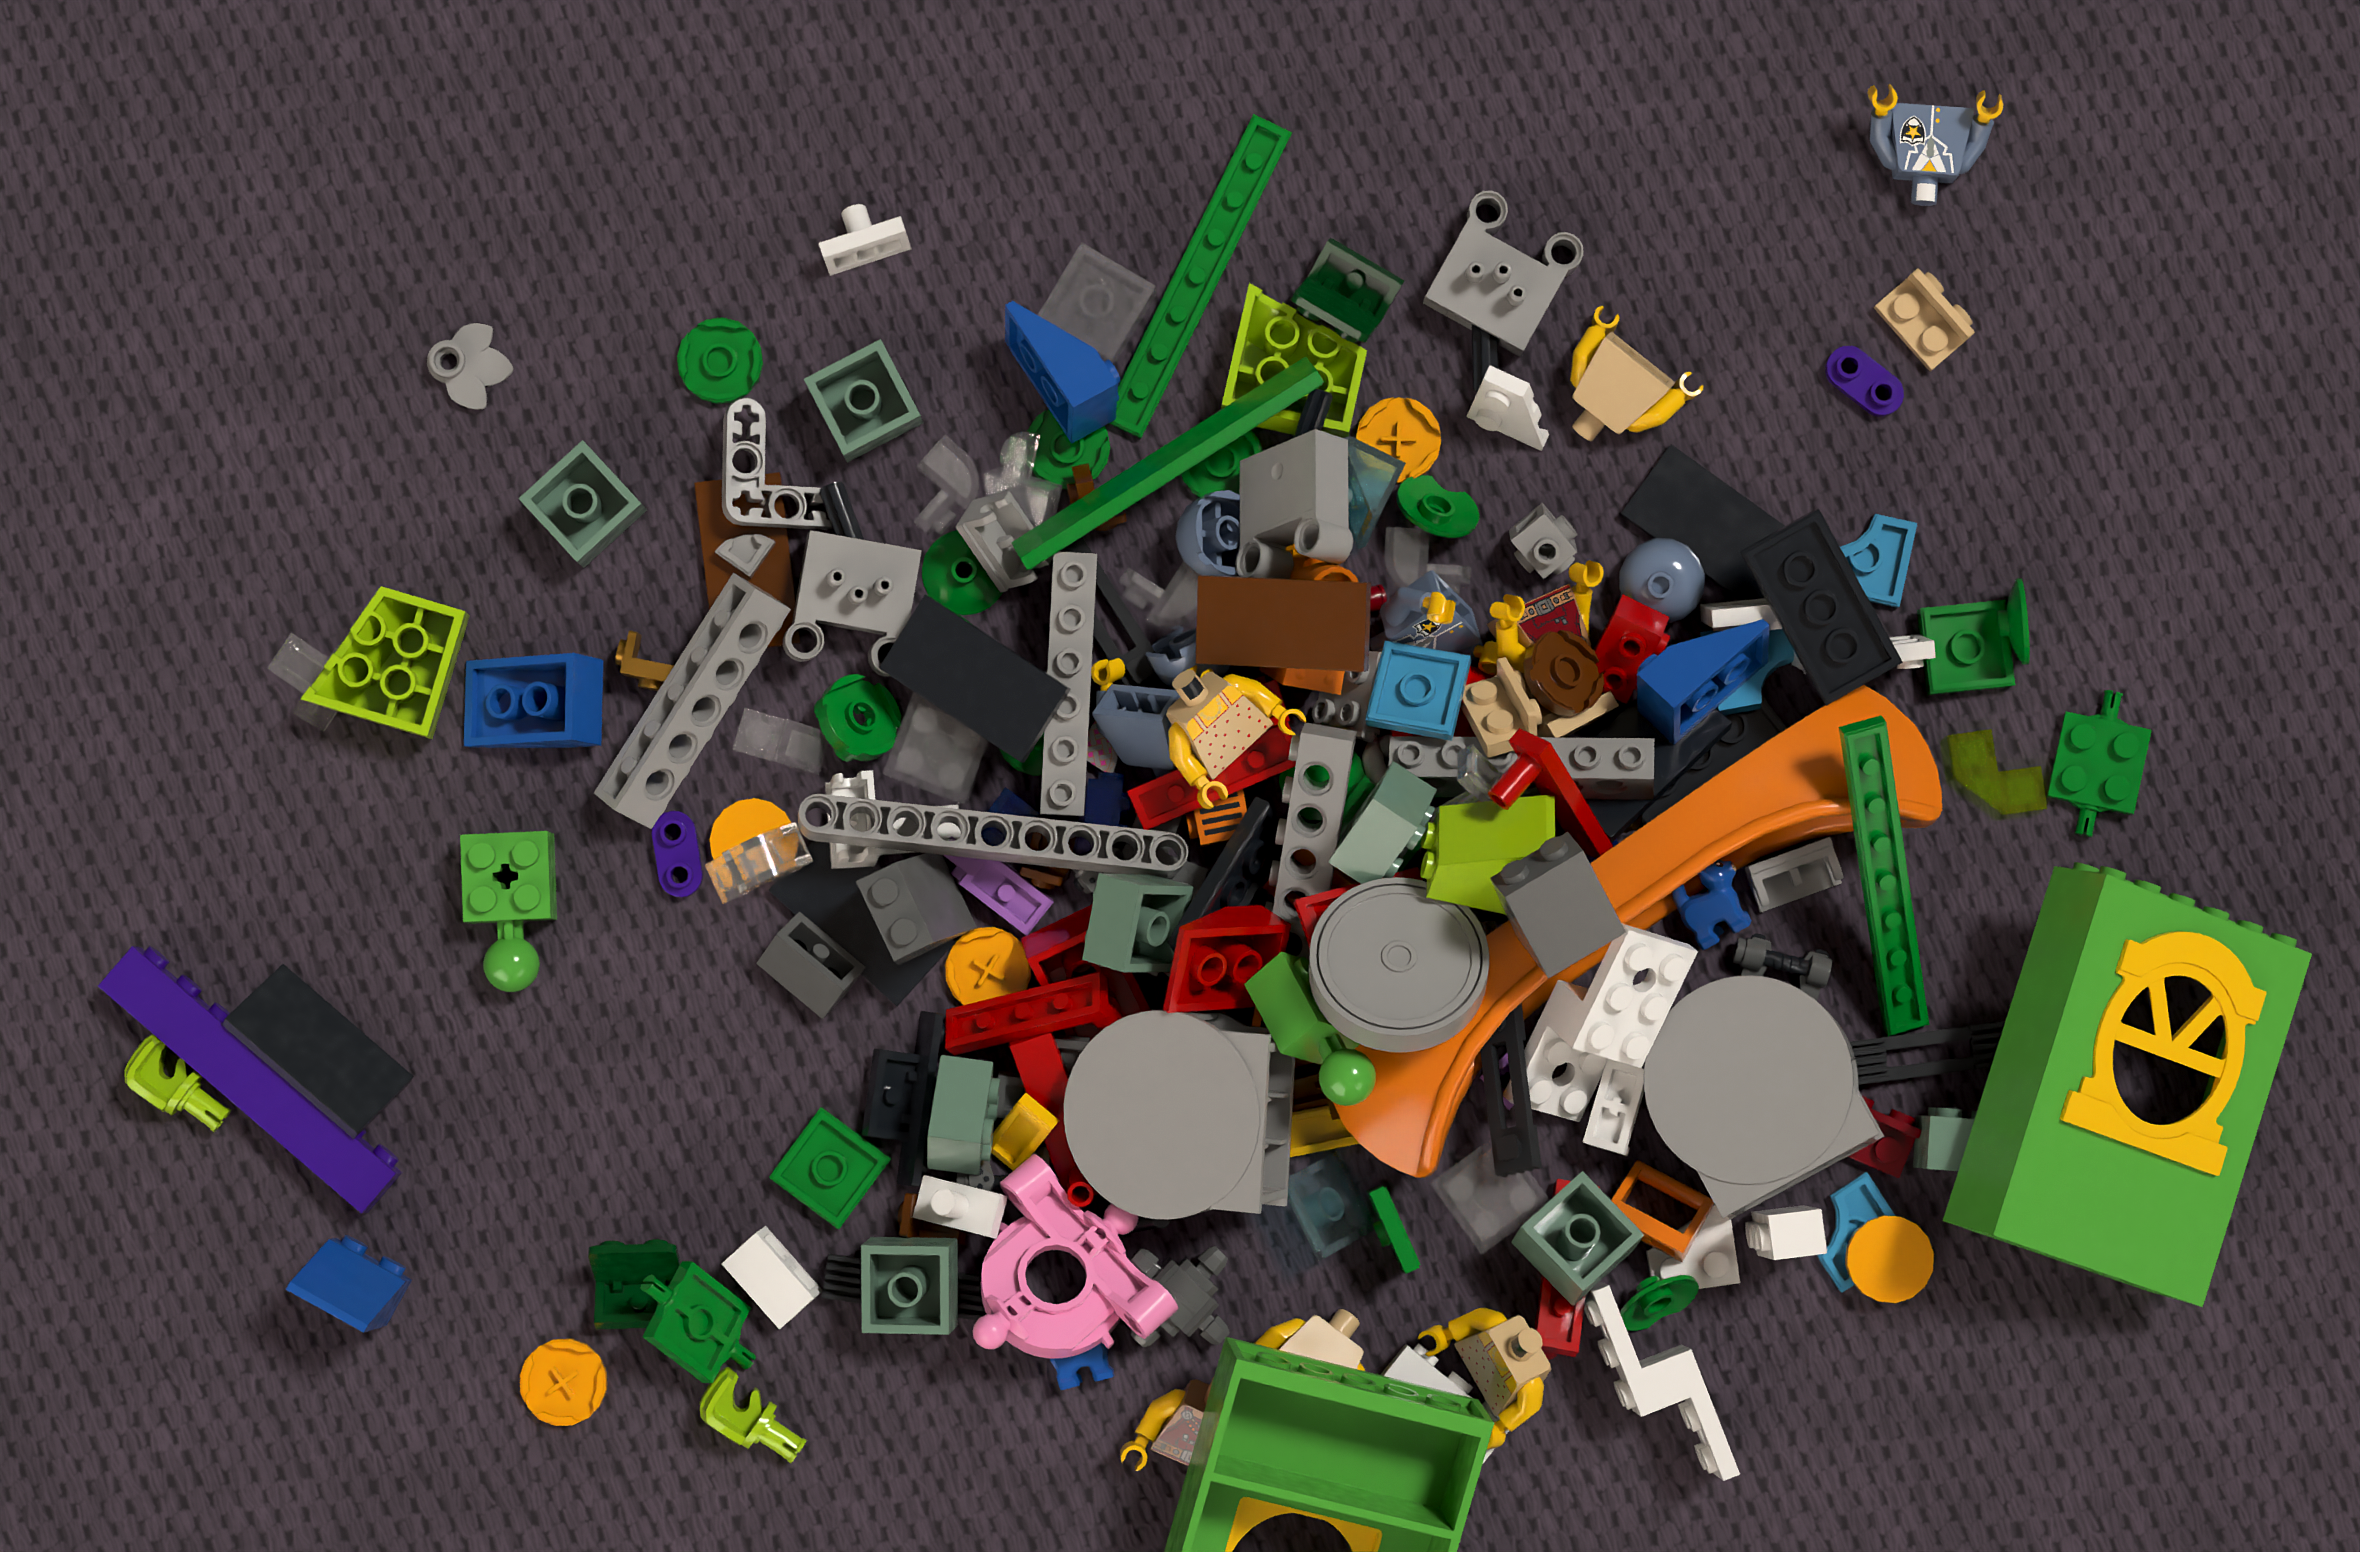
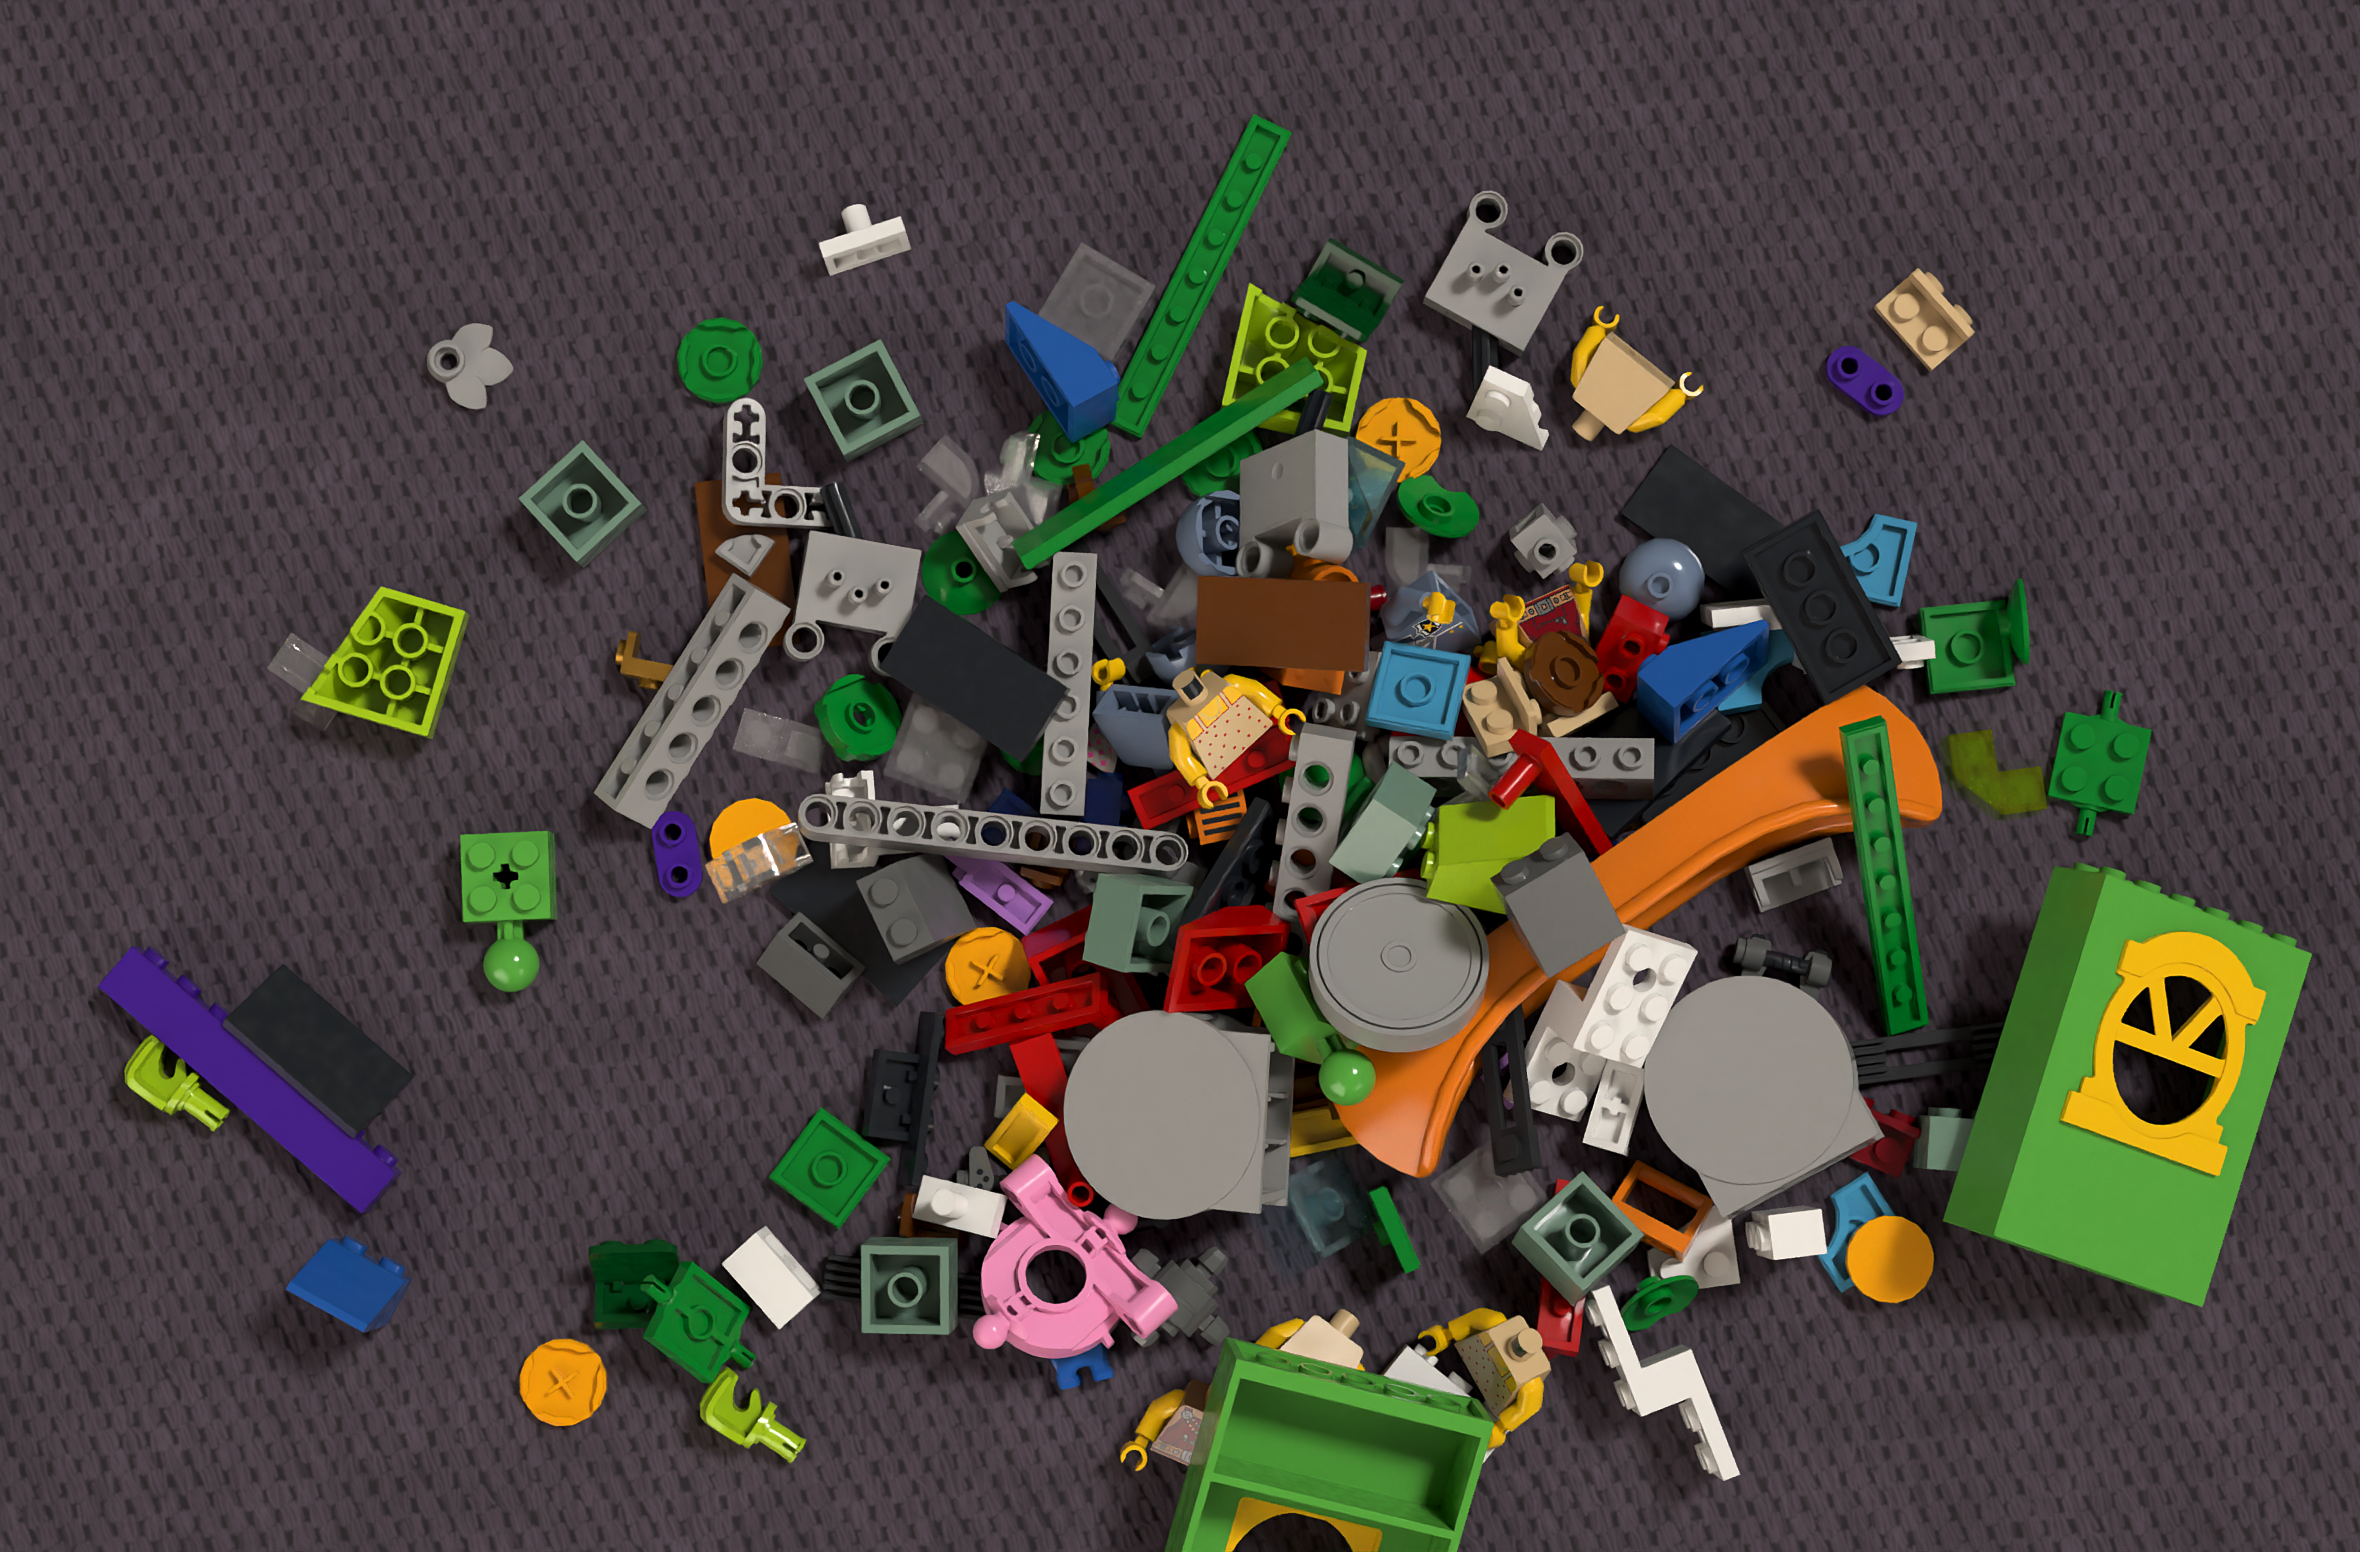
blue slope [464,653,603,748] -> none
sand green brick [927,1055,1000,1176] -> none
blue animal [1672,859,1752,951] -> none
sand blue torso [1867,84,2003,206] -> none

